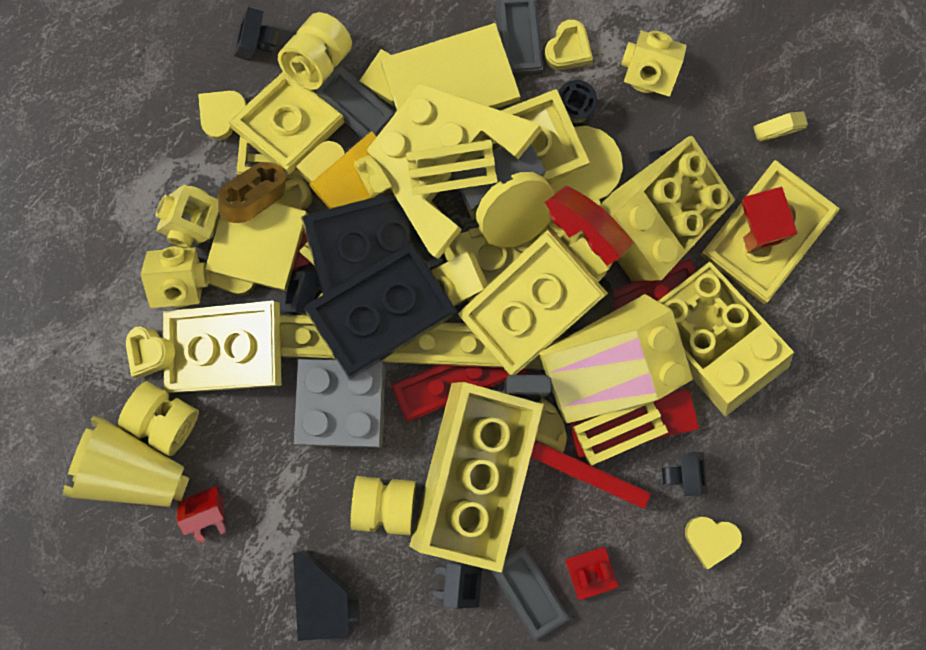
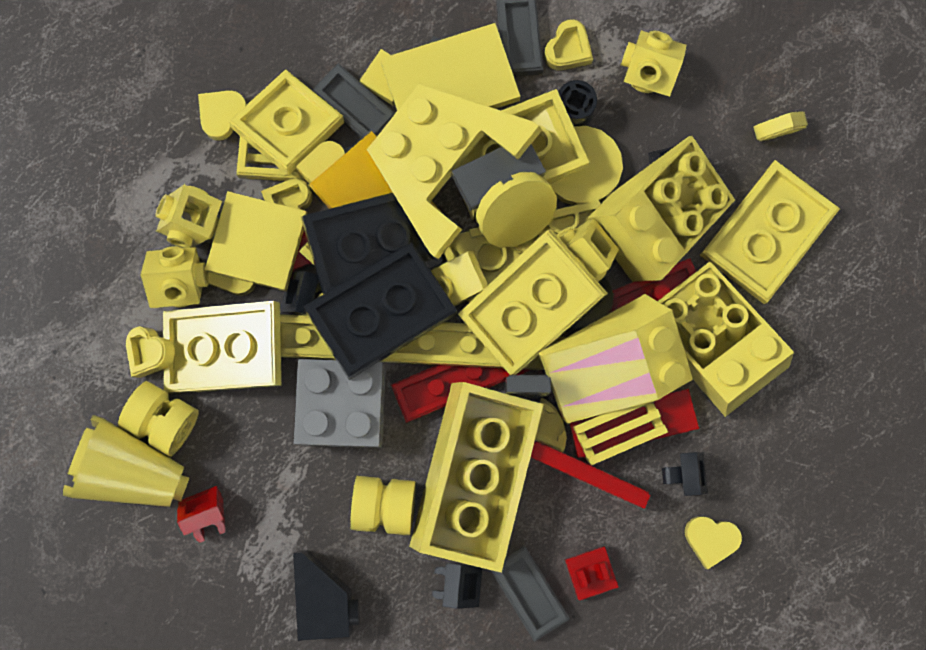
pearl gold beam [218,162,286,223] -> none
black tile [234,7,280,60] -> none
light yellow wheel [278,12,352,90] -> none
light yellow tile [353,155,392,197] -> none
light yellow tile [406,140,498,196] -> none
red slope [544,186,634,265] -> none
red panel [741,186,798,253] -> none

